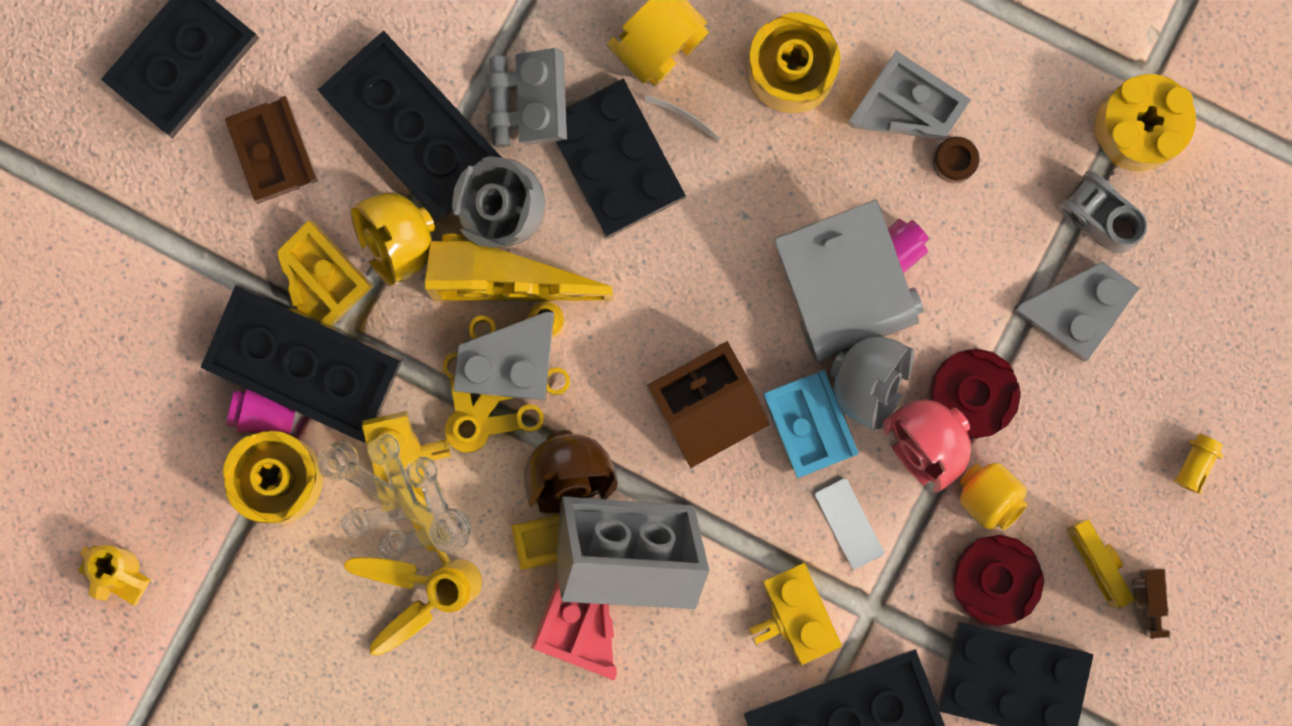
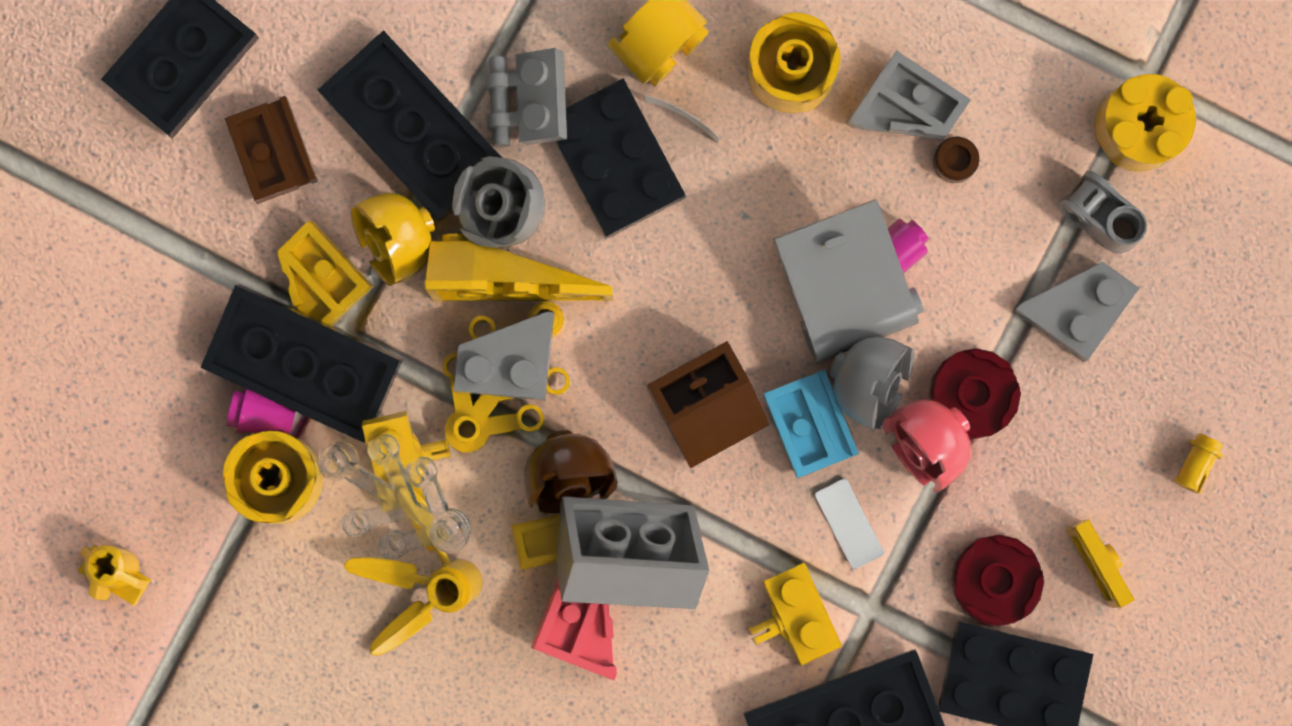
yellow head [959,462,1028,530] -> none
reddish brown plate [1132,569,1170,639] -> none

